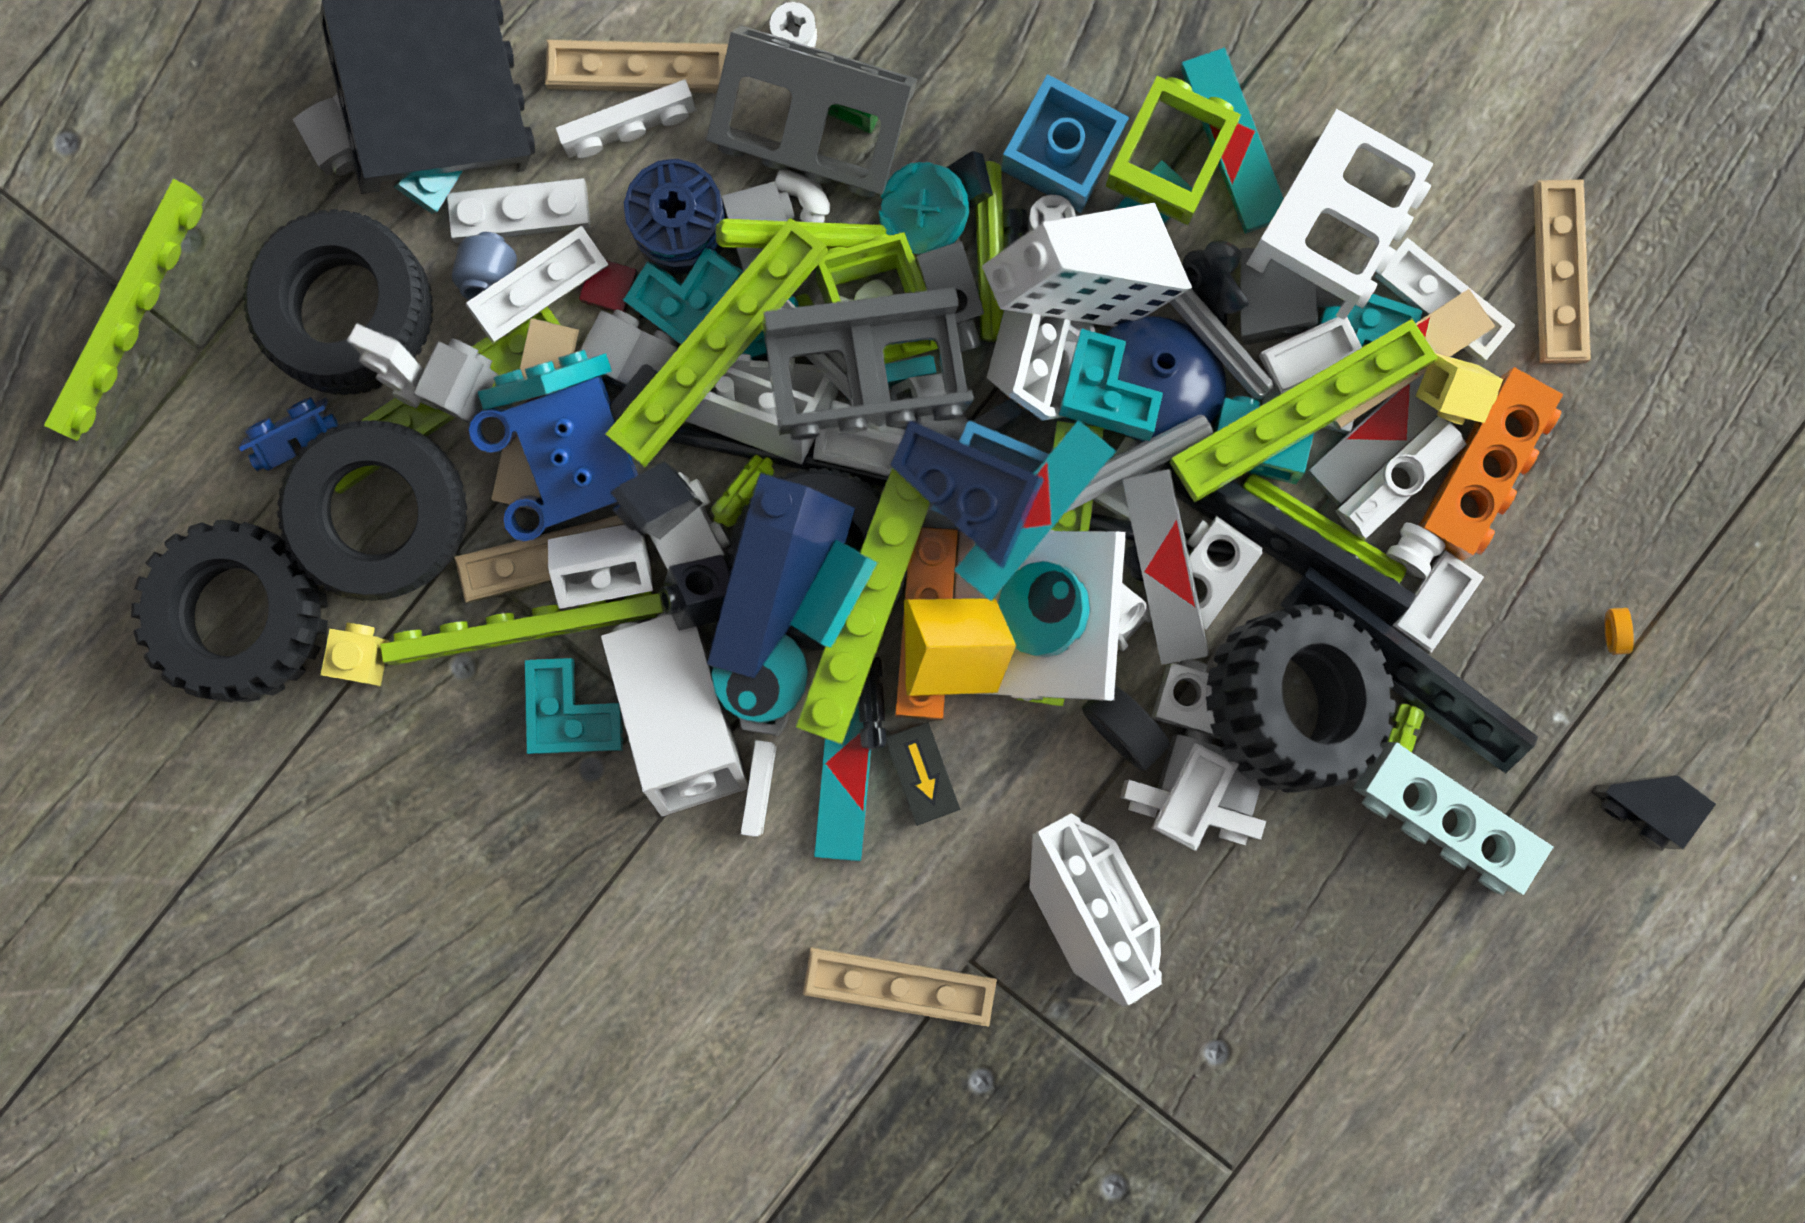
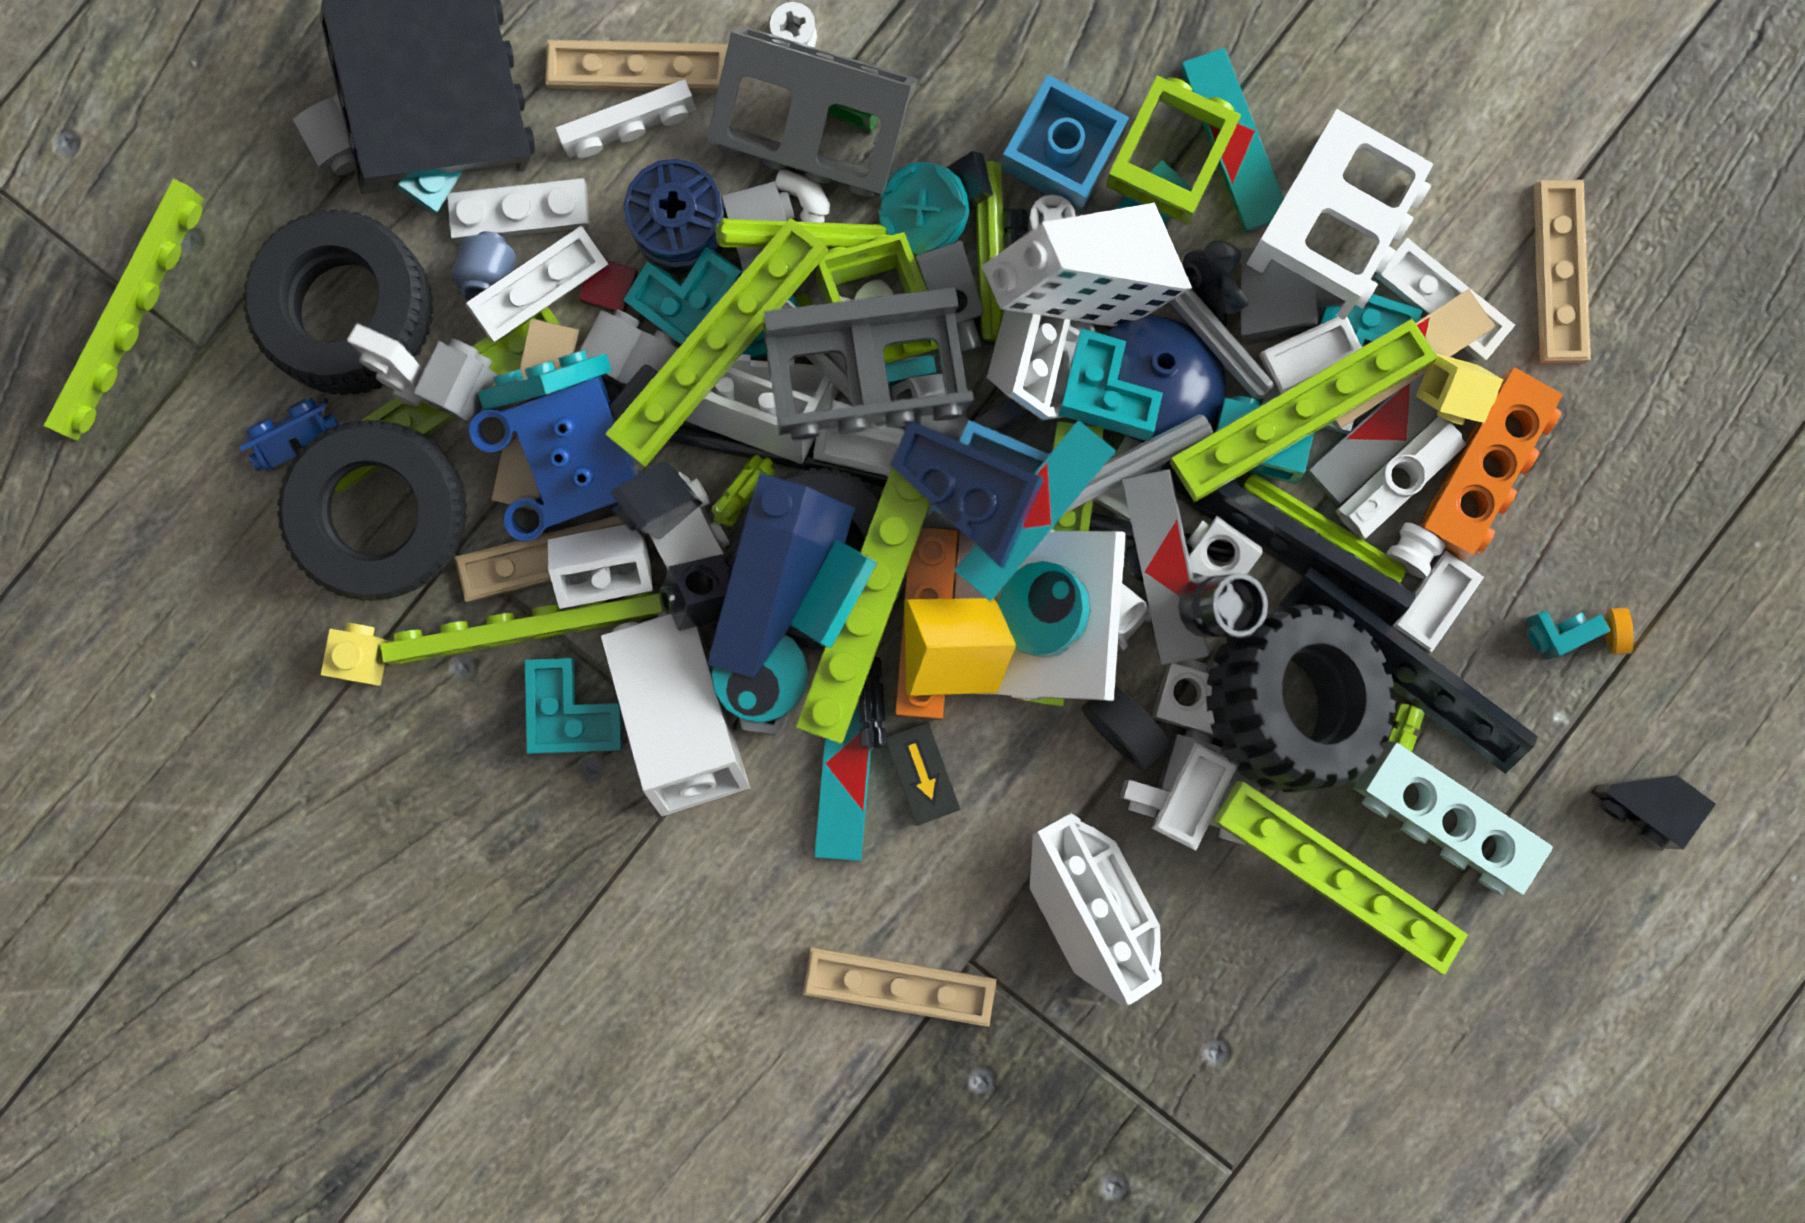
black tyre [131,520,328,703] -> none
white tile [741,740,777,837] -> none
none -> black wheel [1178,573,1268,638]
none -> lime plate [1212,781,1468,975]
none -> teal bracket [1526,610,1610,660]

